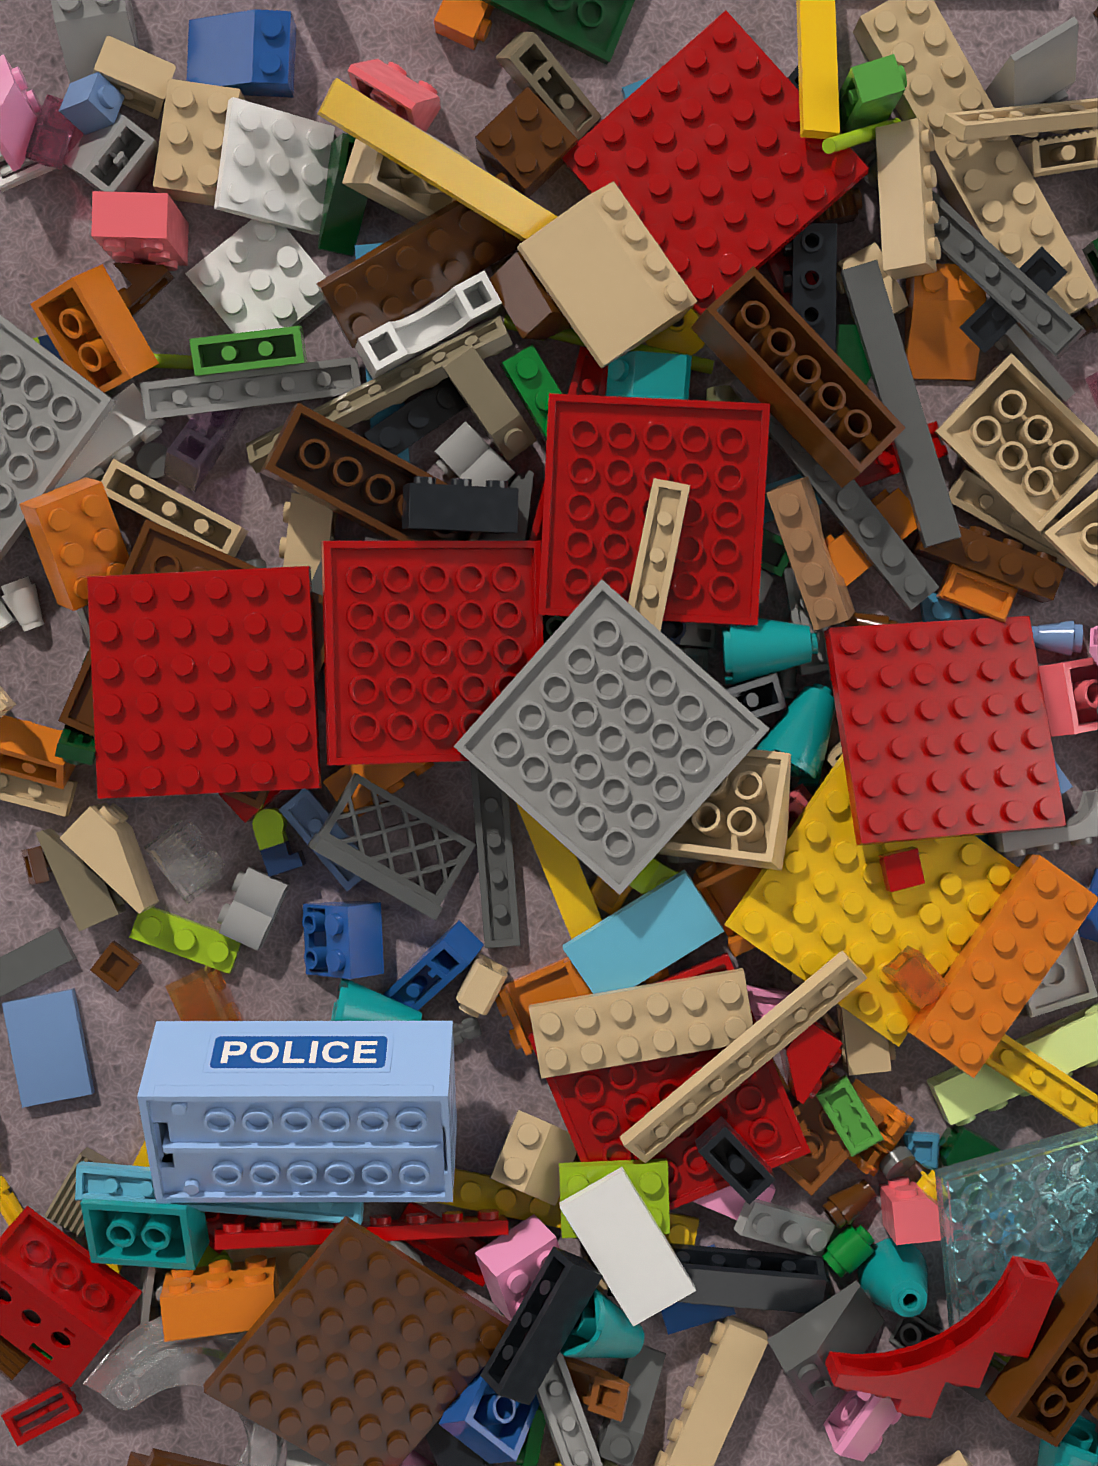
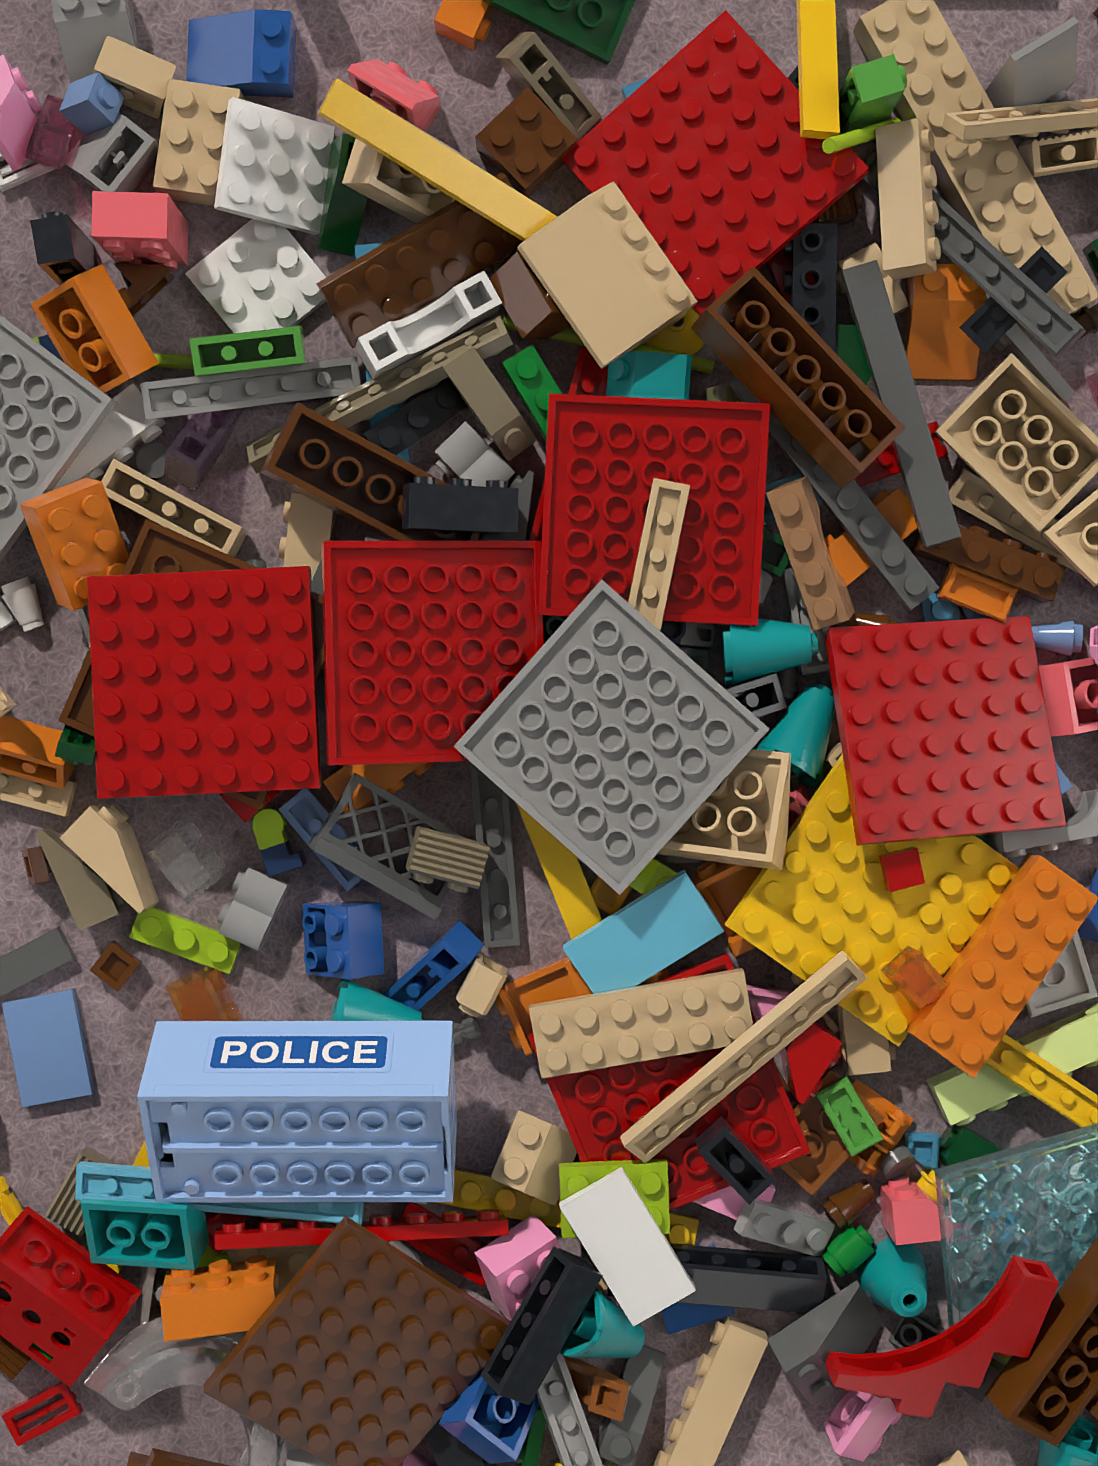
none -> black brick [30,211,98,285]
none -> dark tan brick [406,826,490,893]

